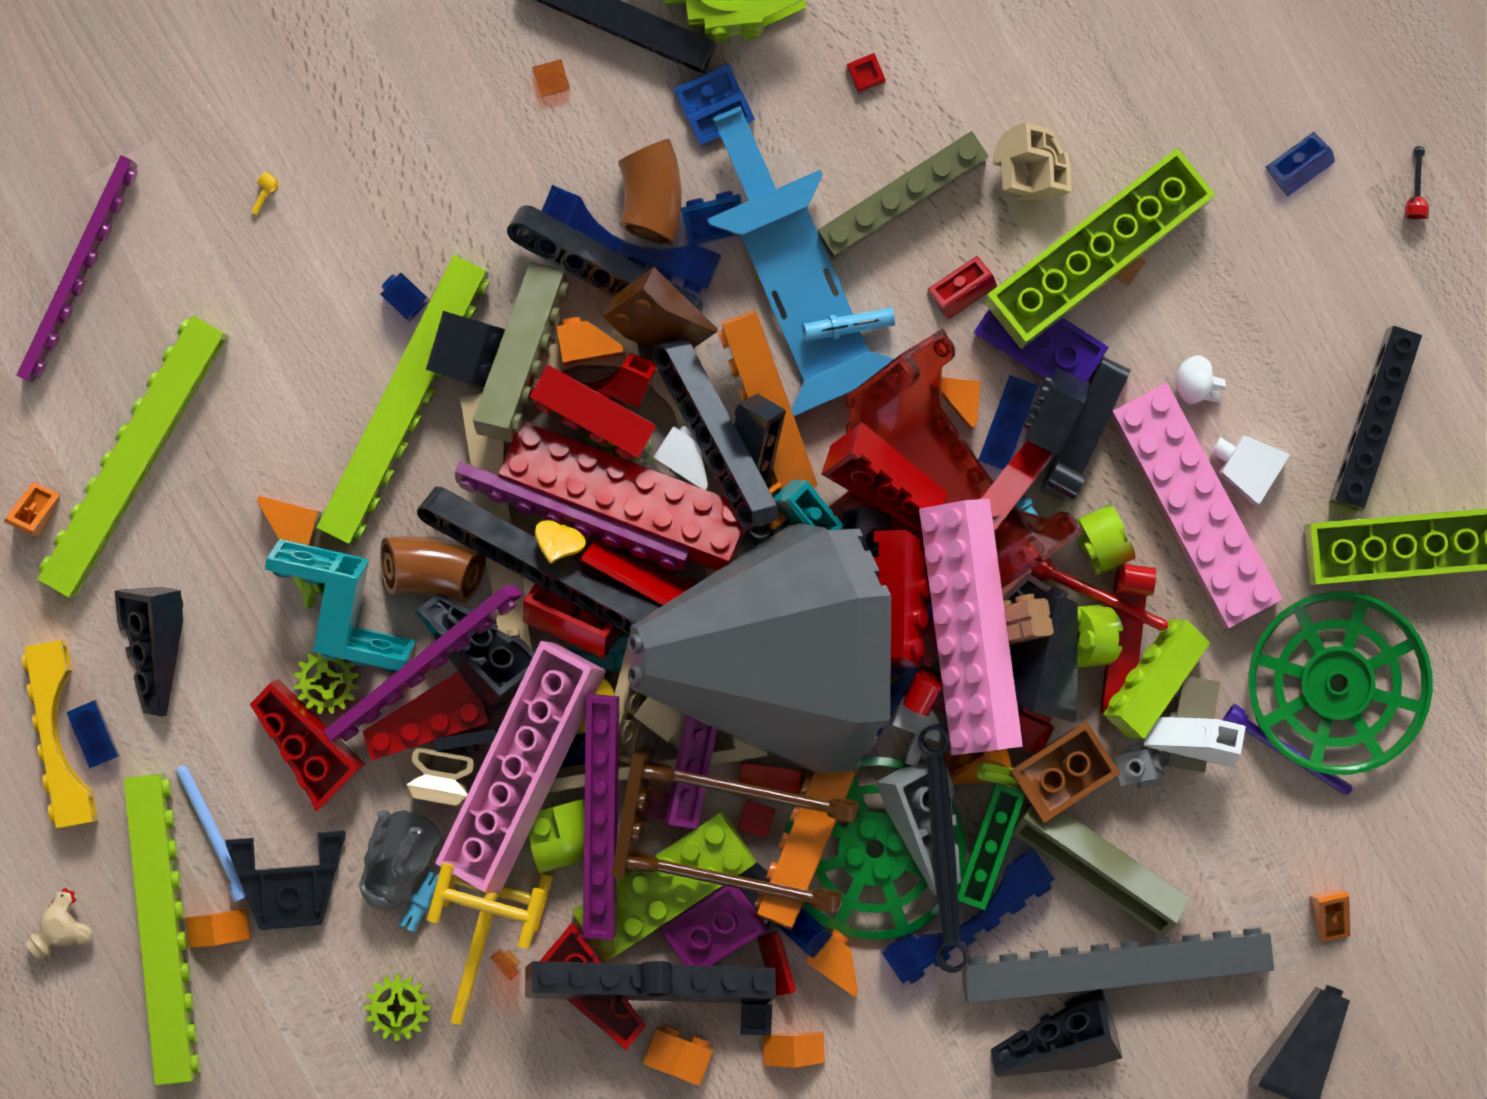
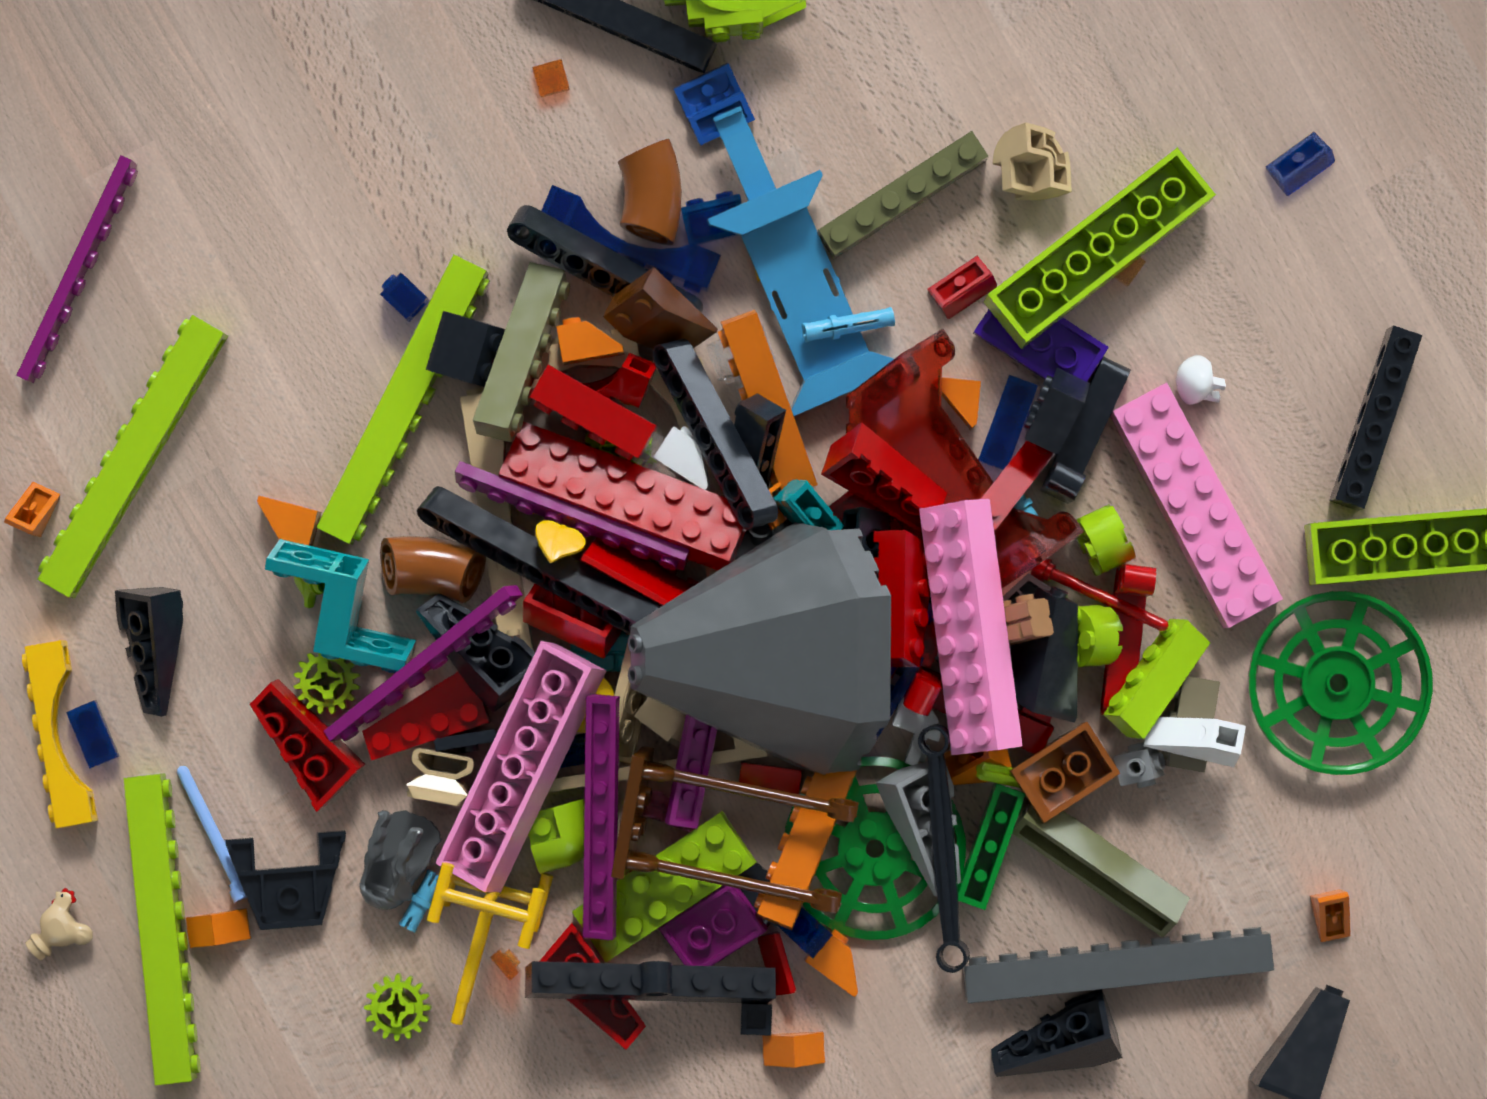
yellow hand [251,172,279,215] -> none
orange brick [642,1024,713,1086] -> none
red tile [737,799,776,838] -> none
red tile [846,52,886,93] -> none
clear blue arch [881,848,1055,984] -> none
white torso [1210,436,1290,506] -> none
dark purple piece [1222,703,1352,795] -> none
hinge [1404,146,1429,220] -> none

